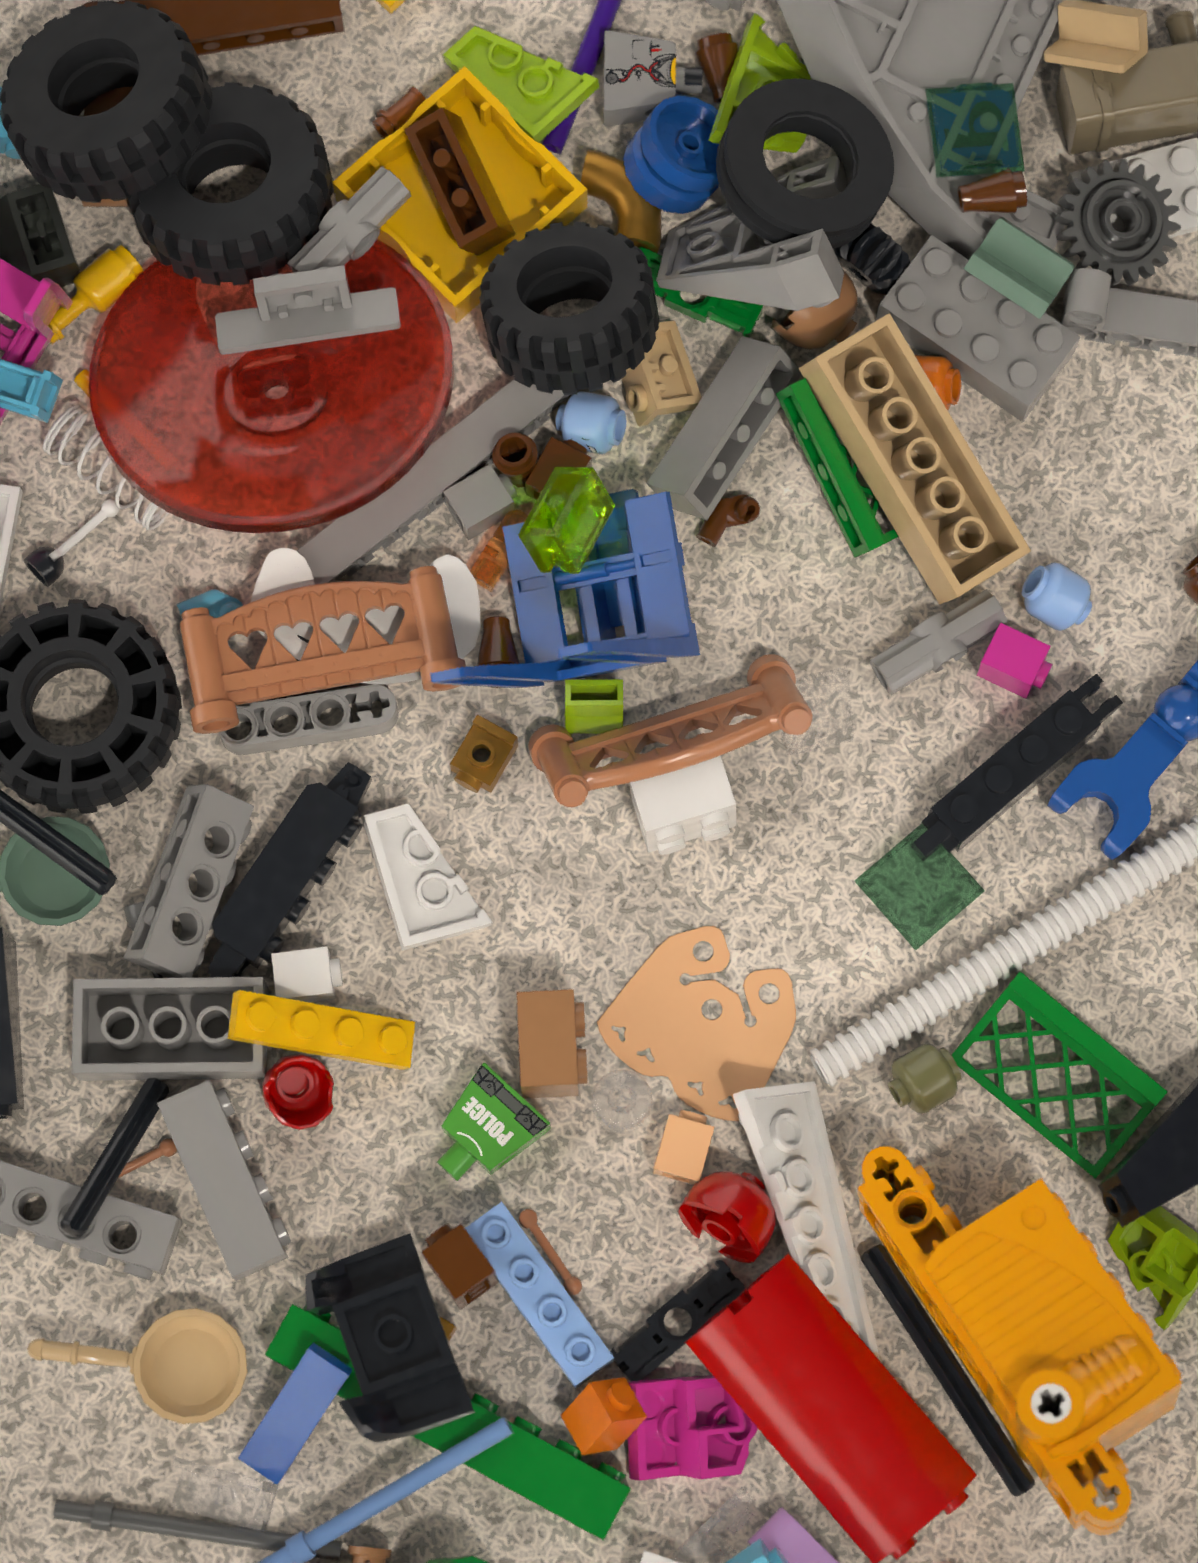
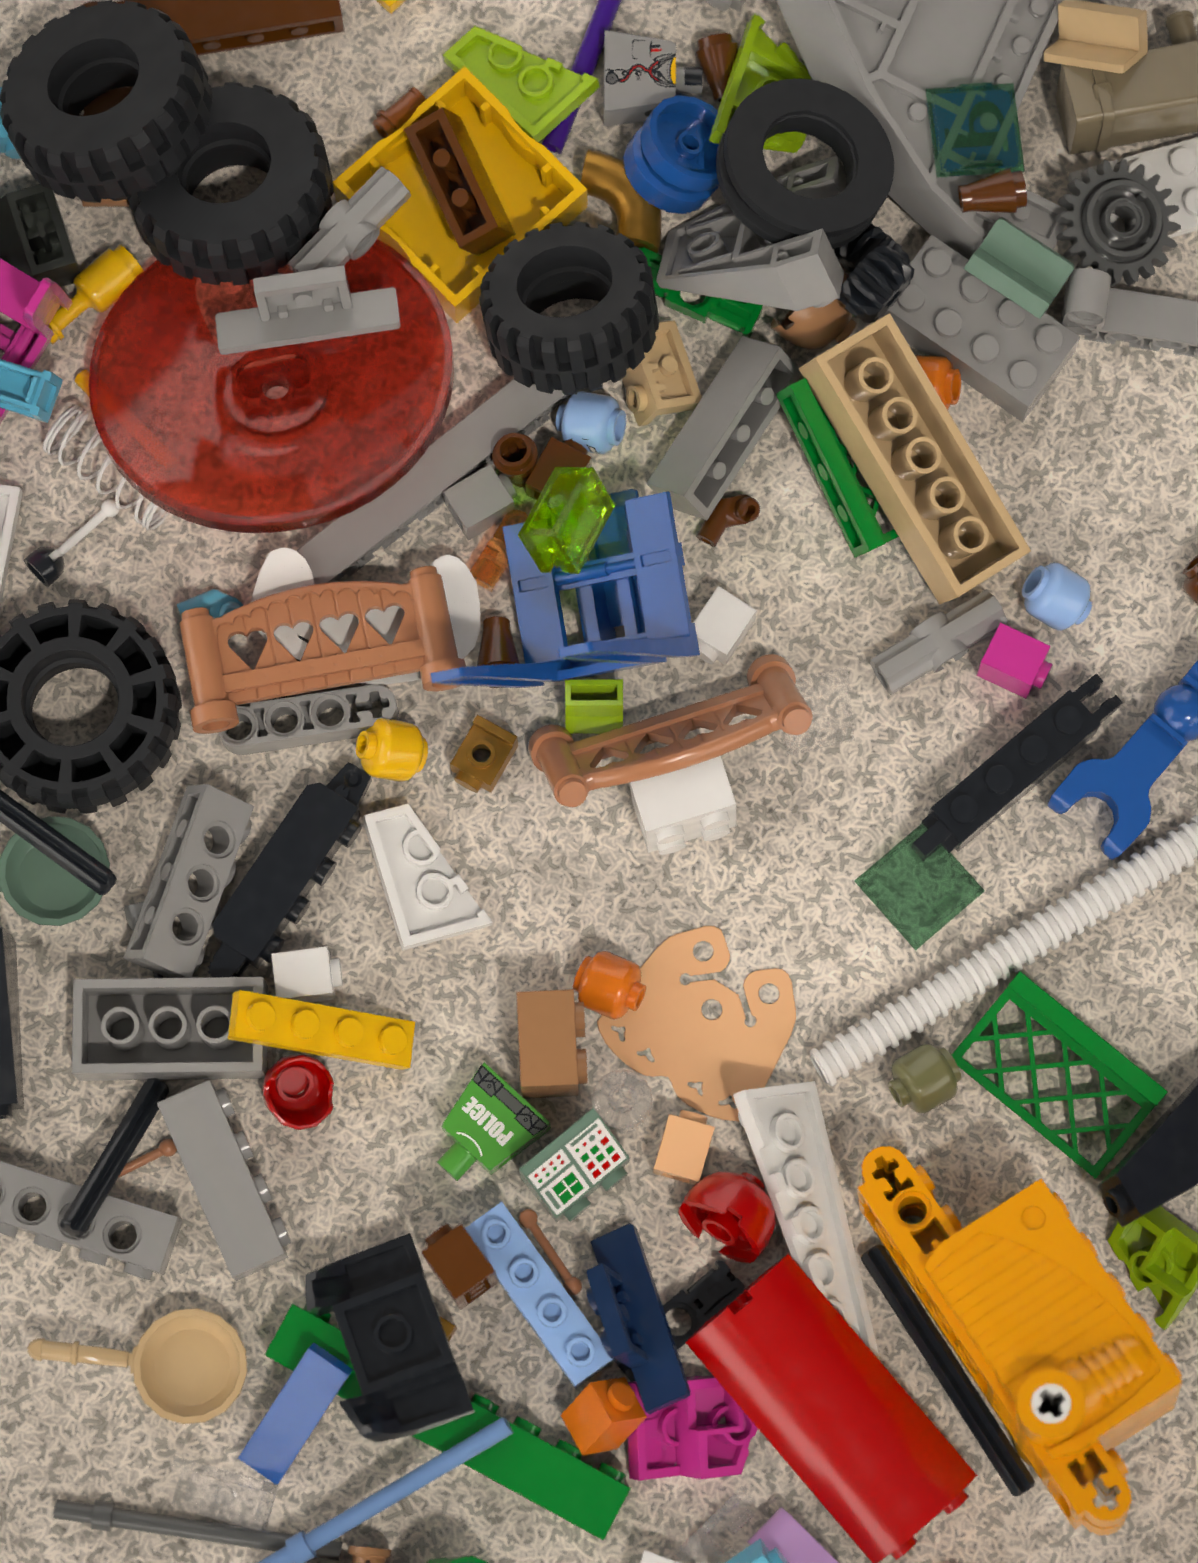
none -> yellow head [356,718,428,782]
none -> slope [519,1108,630,1222]
none -> orange head [573,951,646,1020]
none -> dark blue bracket [586,1223,691,1415]
none -> white brick [693,586,757,665]
none -> black gear [838,245,915,324]

